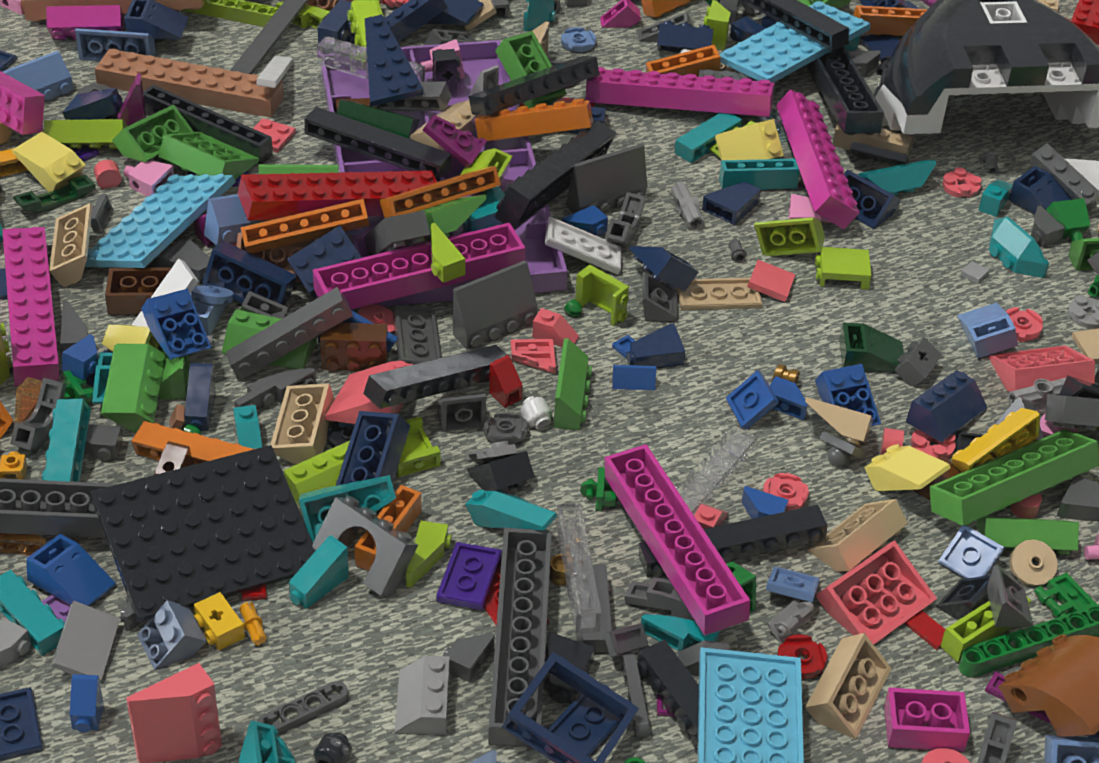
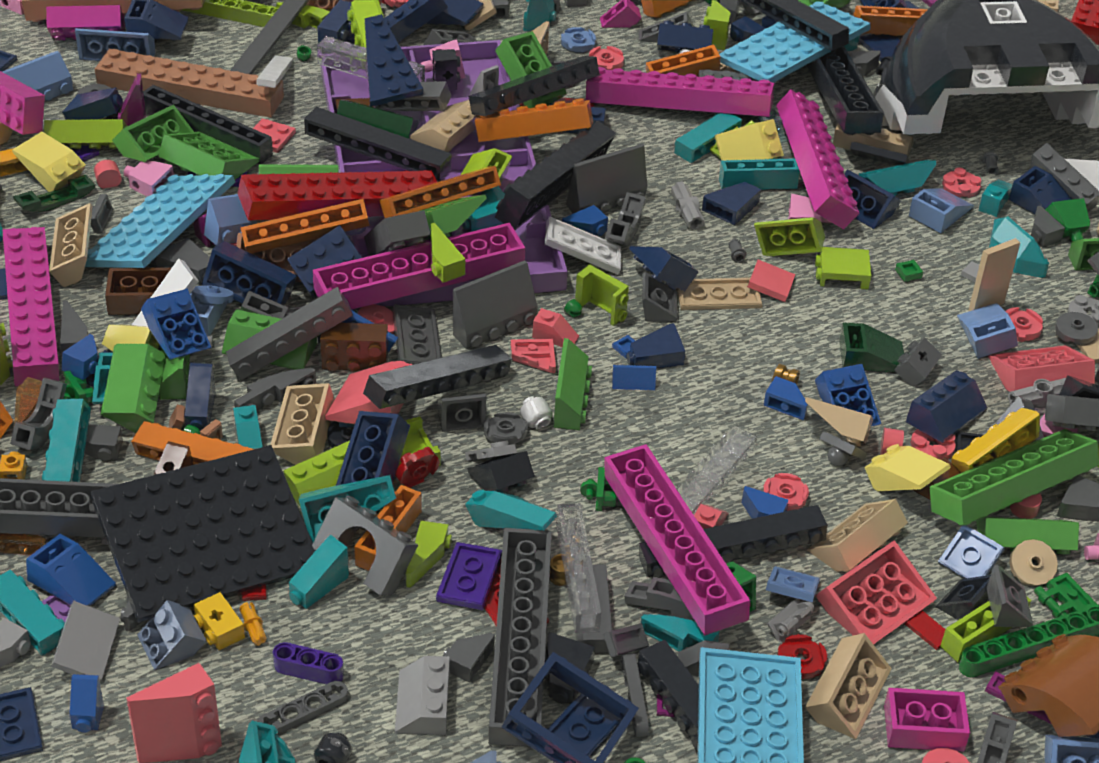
magenta wing [422,115,487,168] -> none
red slope [489,355,523,408] -> none
blue plate [726,370,779,429] -> none
none -> nougat tile [200,419,223,440]
none -> dark purple beam [273,642,344,684]
none -> green hinge [296,46,312,61]
none -> red plate [395,447,440,488]
none -> coral plate [589,46,624,70]
none -> green plate [895,260,923,282]
none -> medium blue slope [909,188,974,233]
none -> tan tile [968,238,1020,312]
none -> dark grey plate [1055,312,1098,345]

